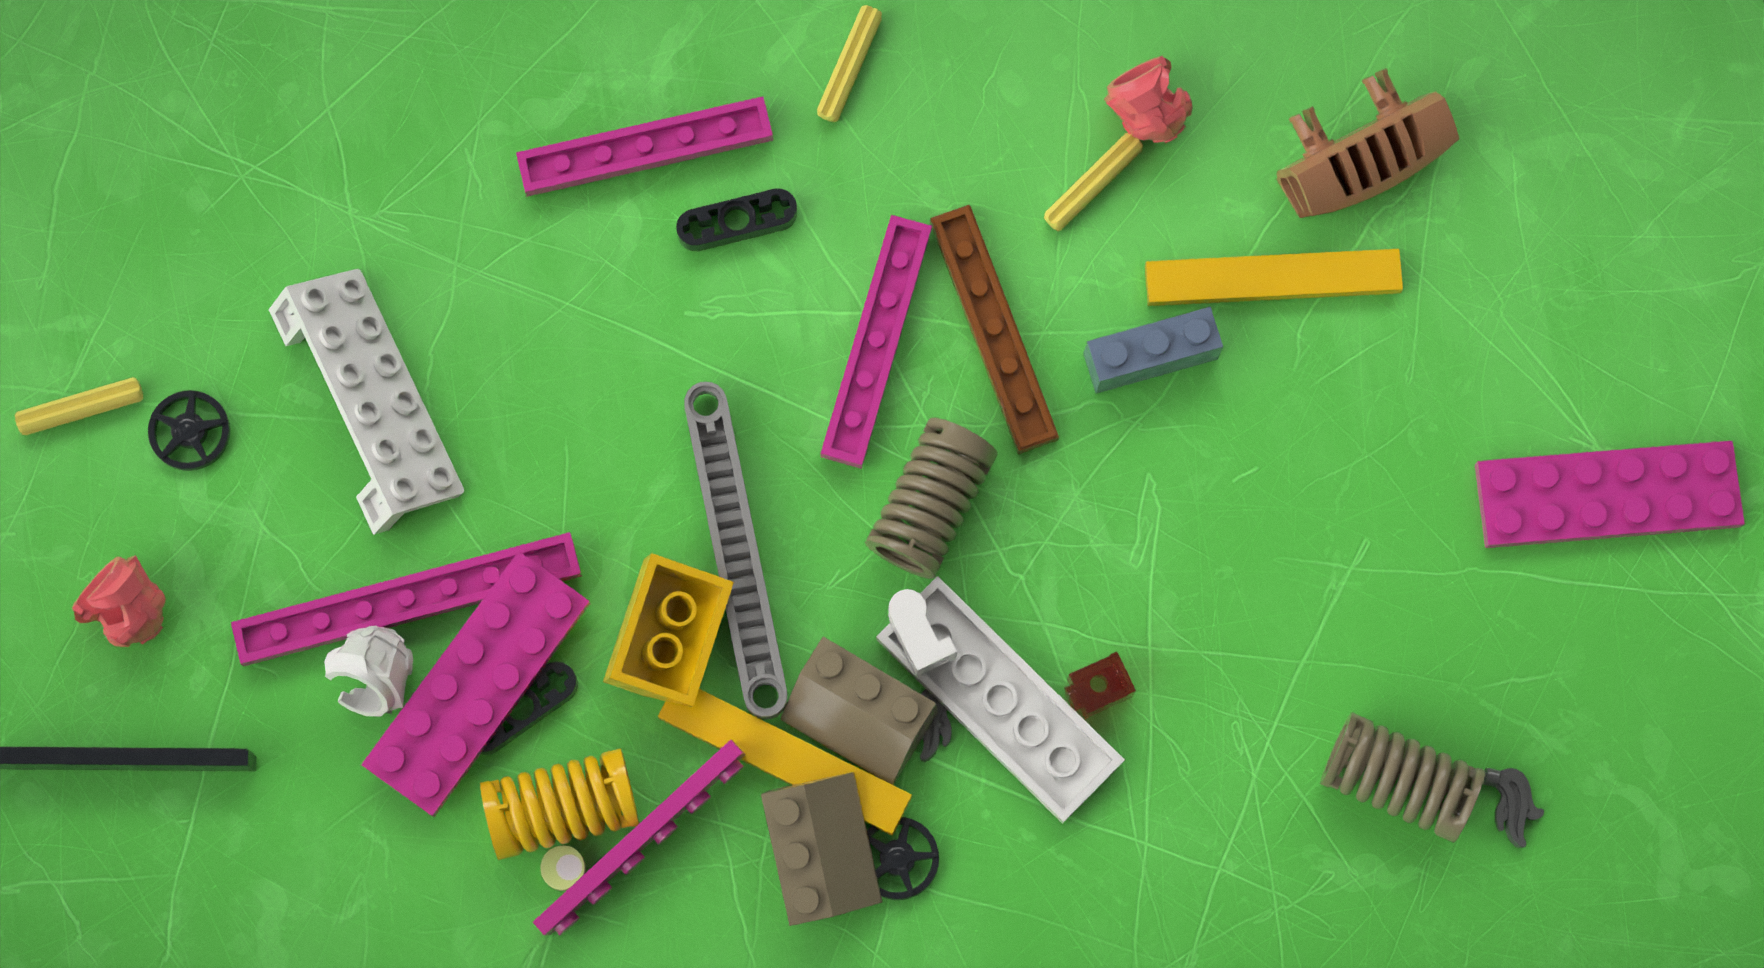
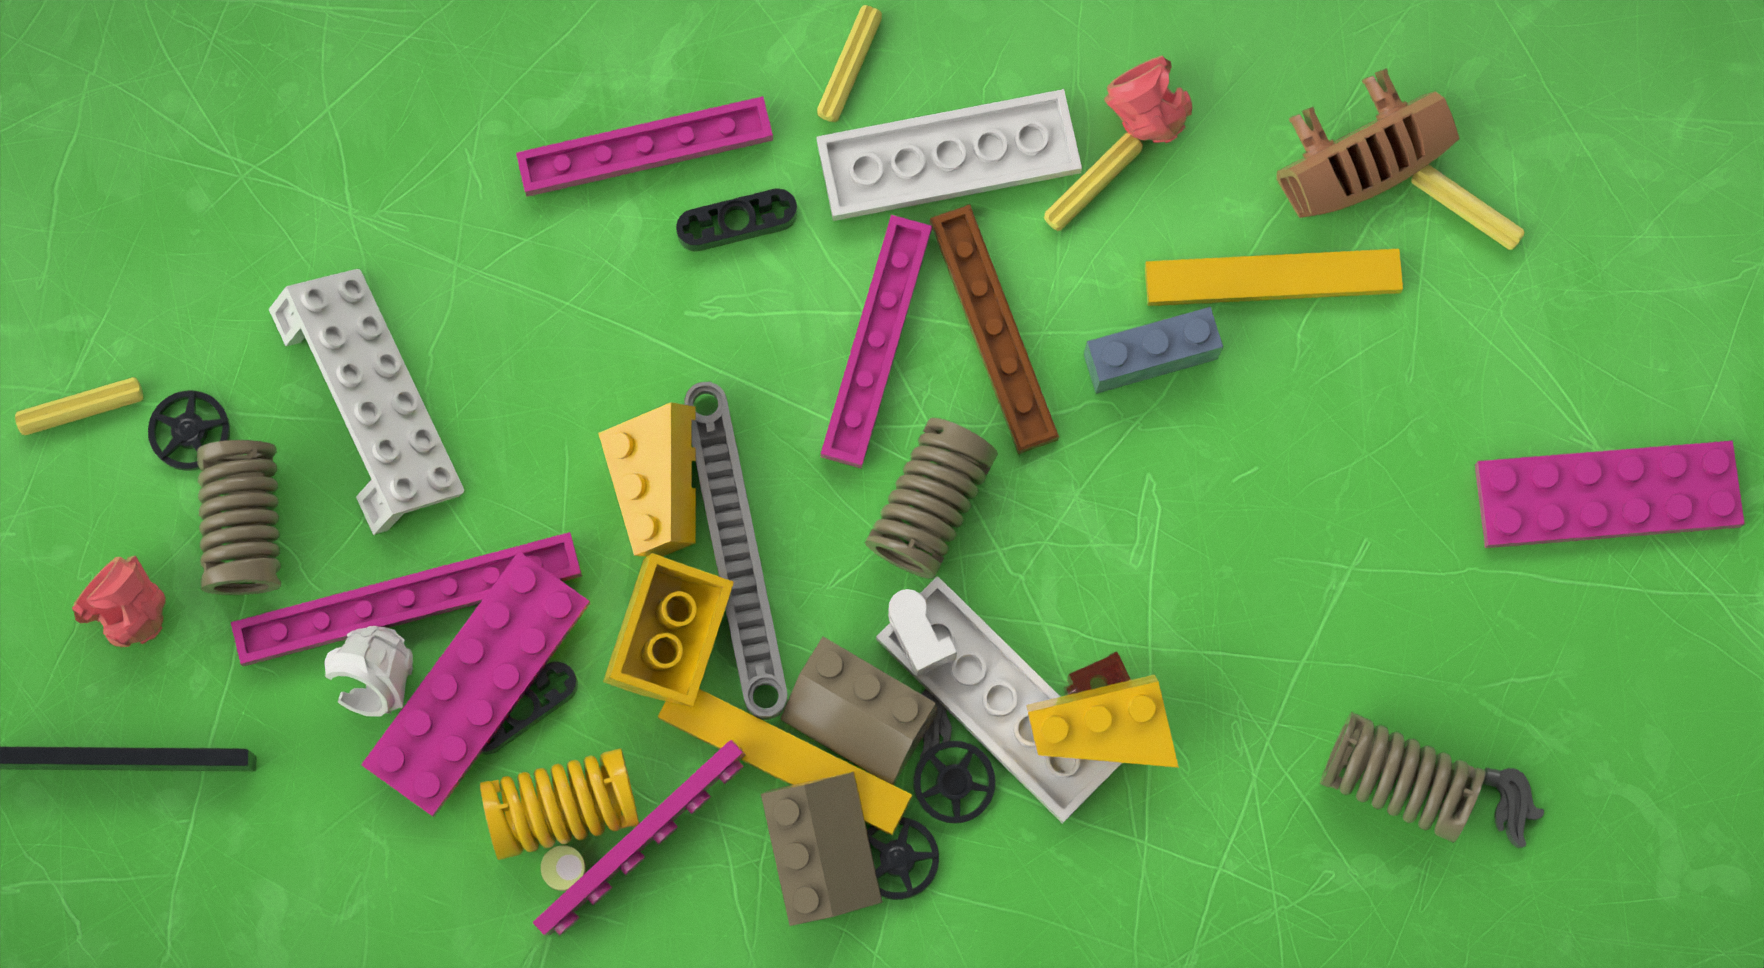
none -> dark tan piece [197,440,281,595]
none -> yellow wedge [598,402,696,557]
none -> white plate [816,89,1082,221]
none -> black wheel [913,741,996,823]
none -> yellow wedge [1026,675,1179,768]
none -> light yellow axle [1411,164,1525,250]

